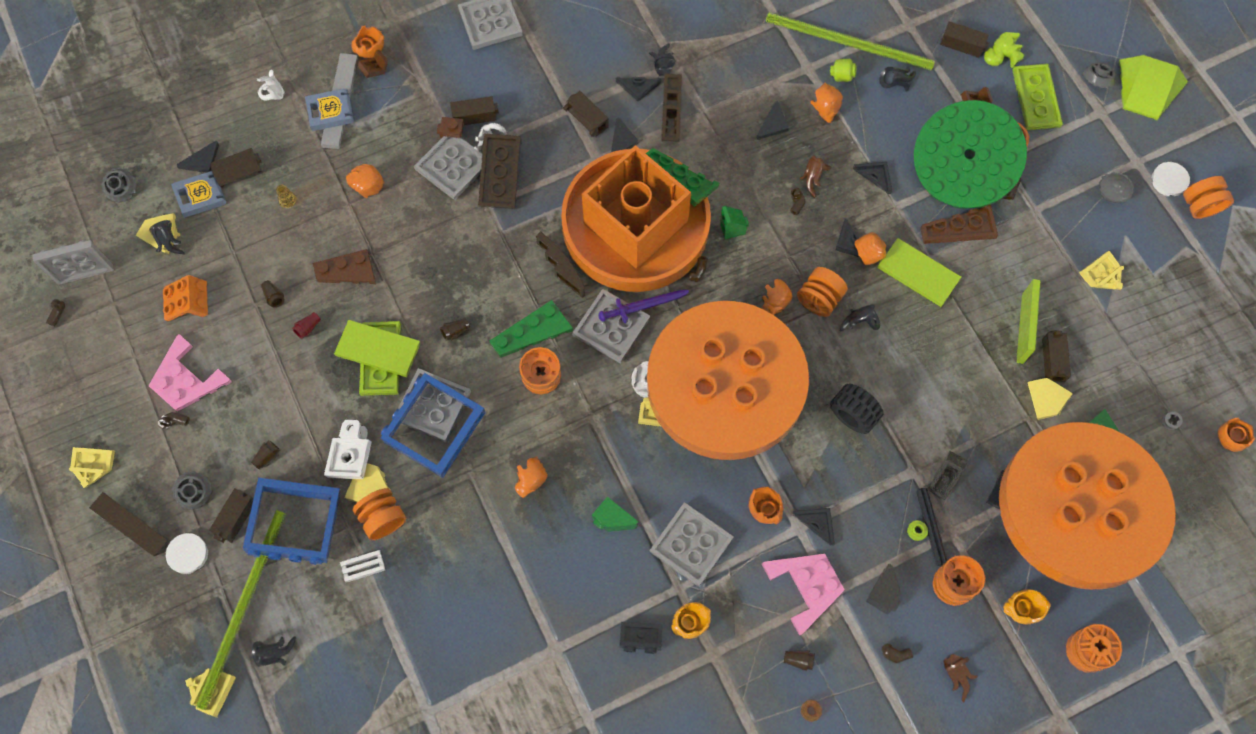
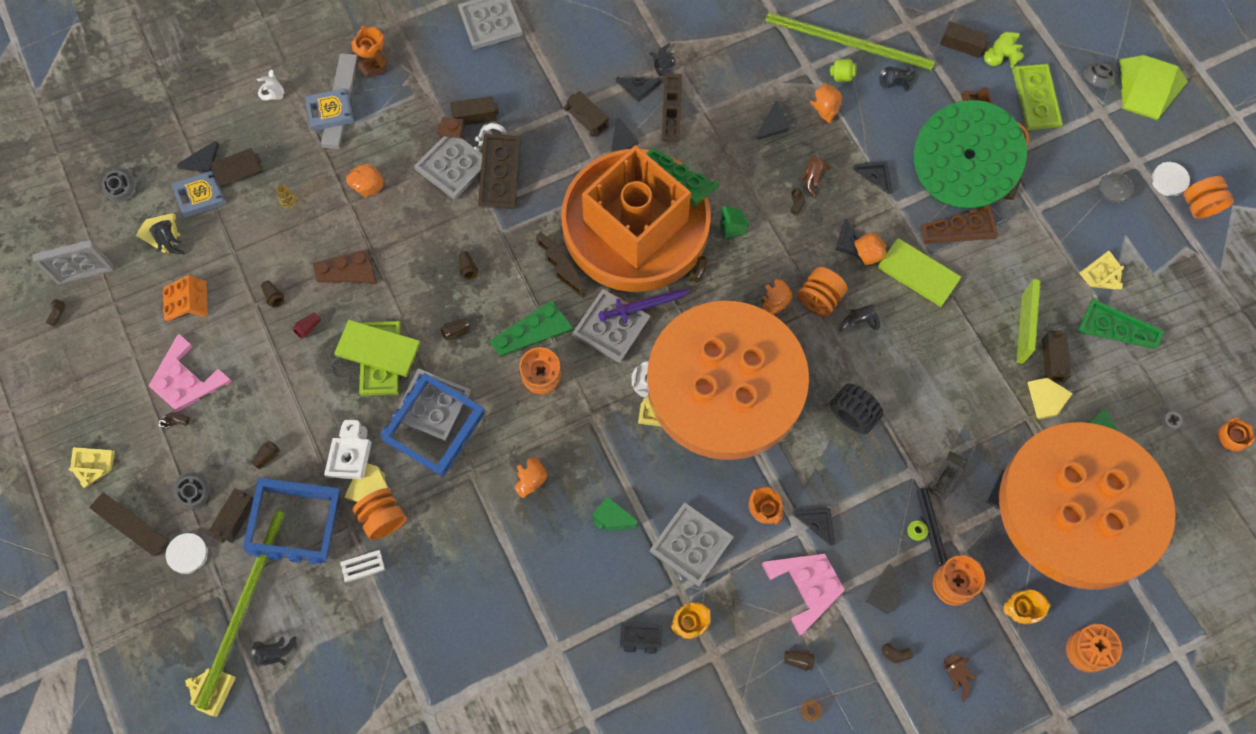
none -> dark brown cone [458,251,478,280]
none -> green wing [1077,299,1164,349]

